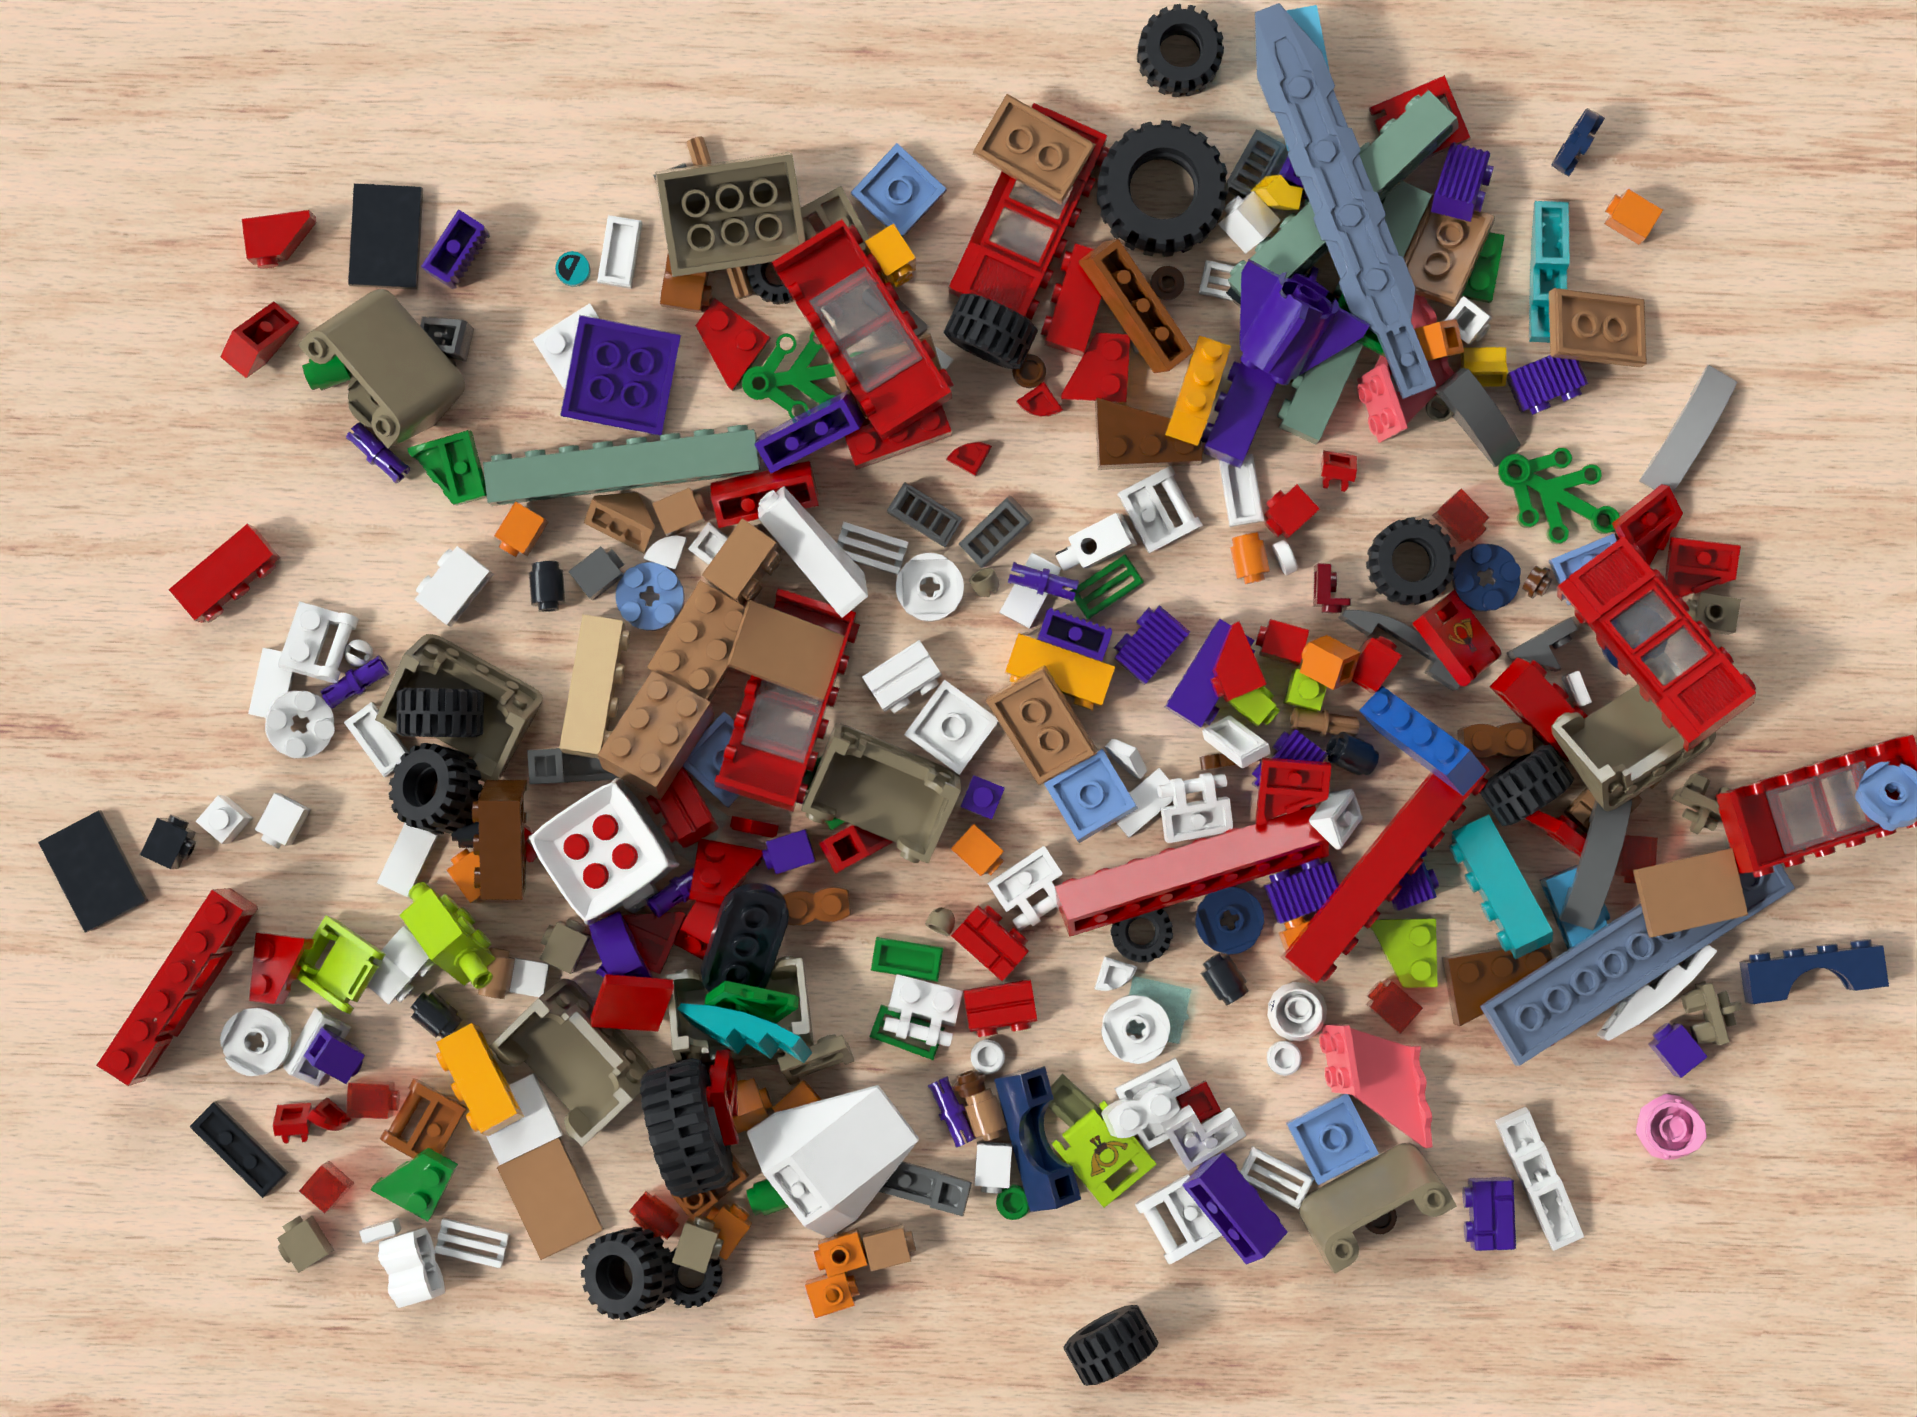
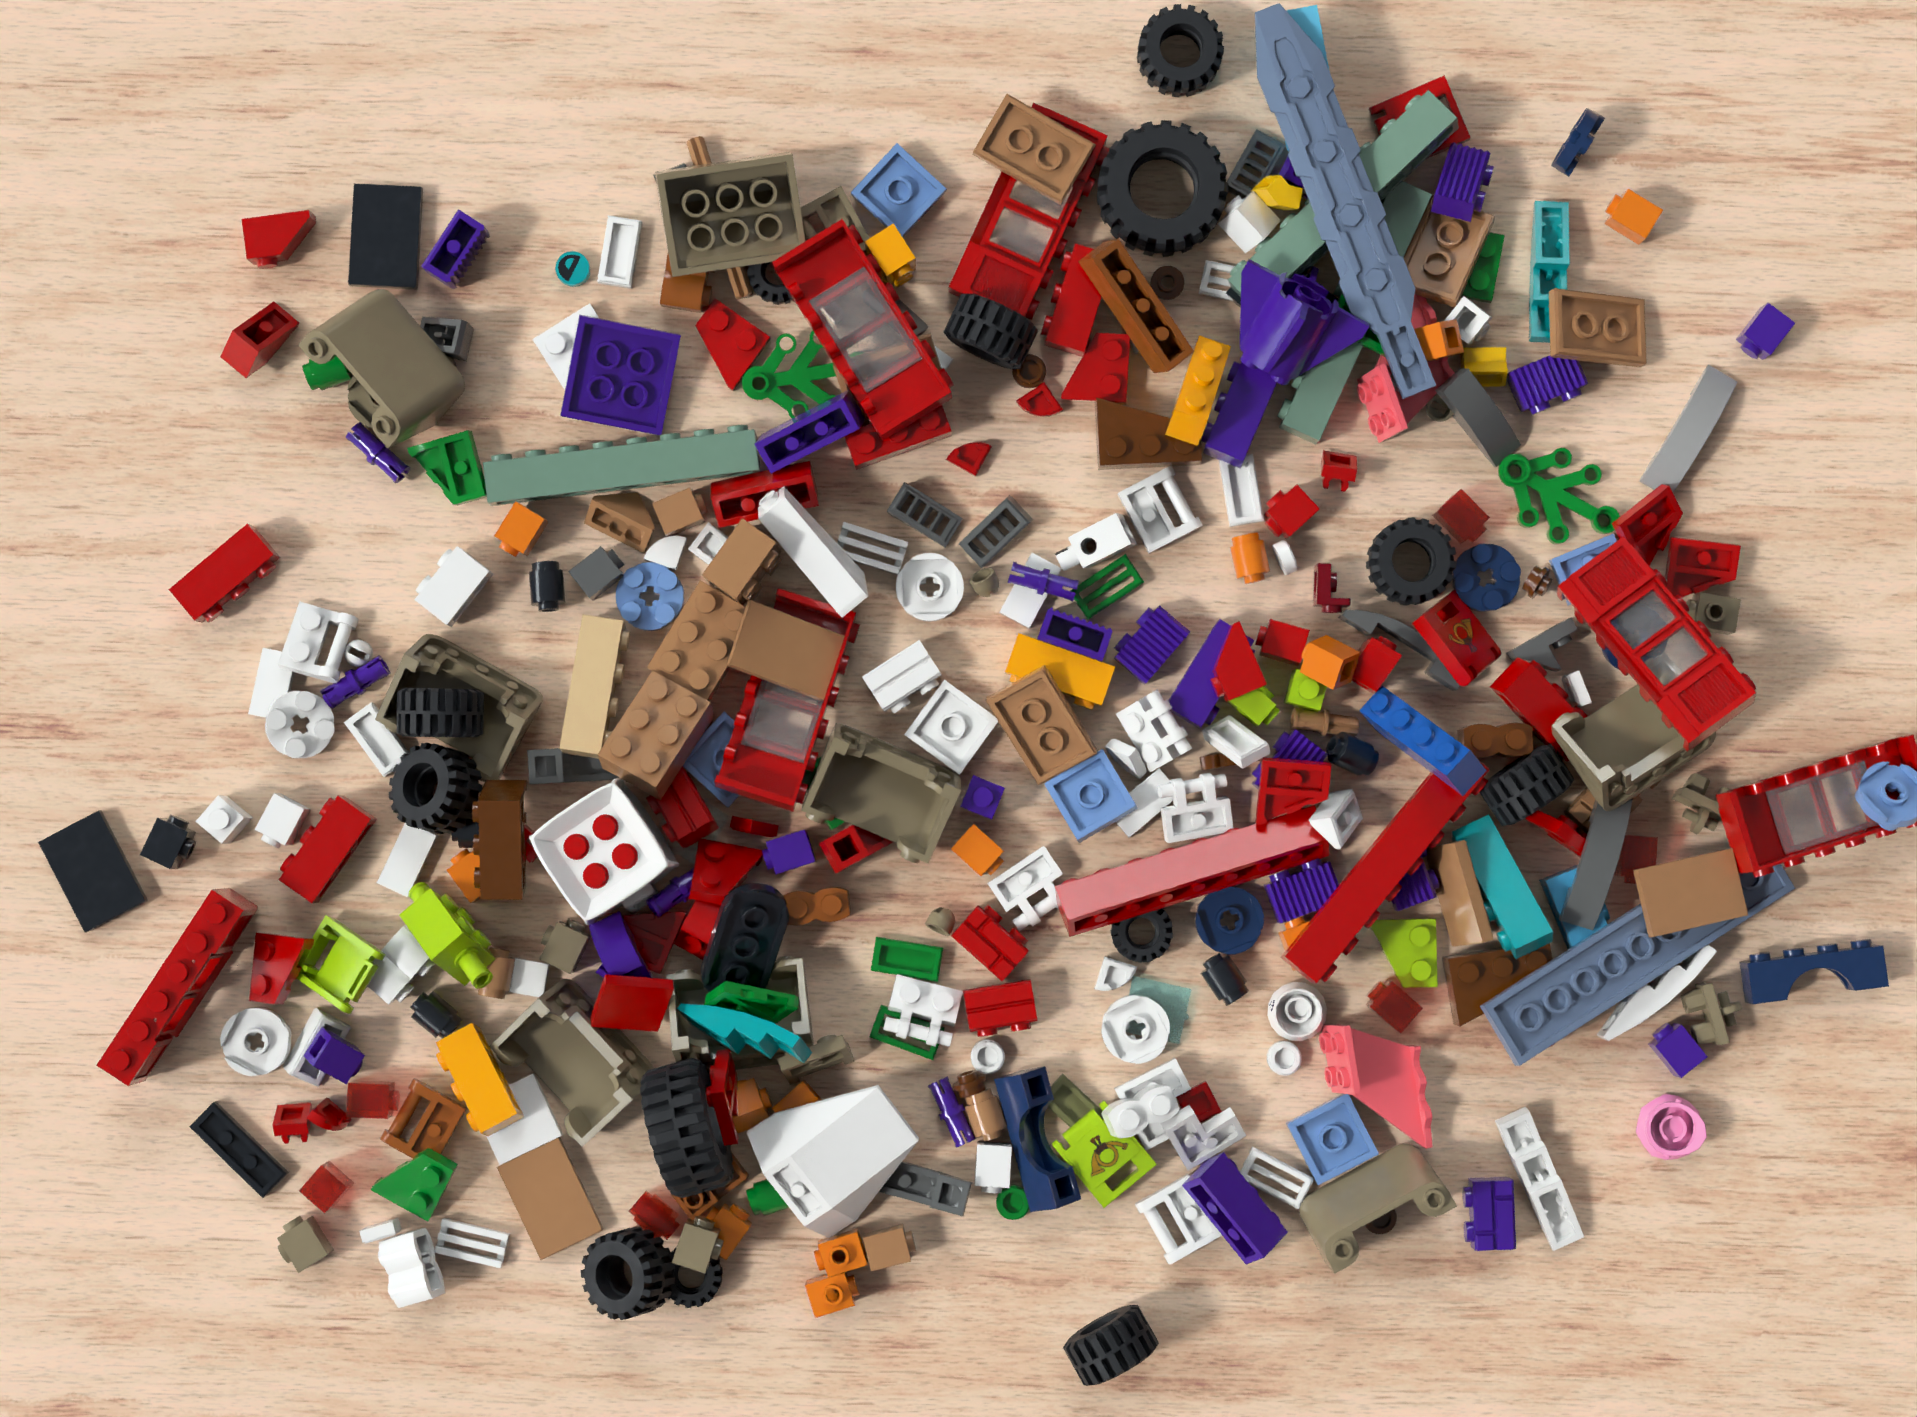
none -> red brick [278,795,377,903]
none -> white plate [1116,689,1192,772]
none -> medium nougat tile [1426,840,1493,947]
none -> dark purple brick [1736,303,1795,360]

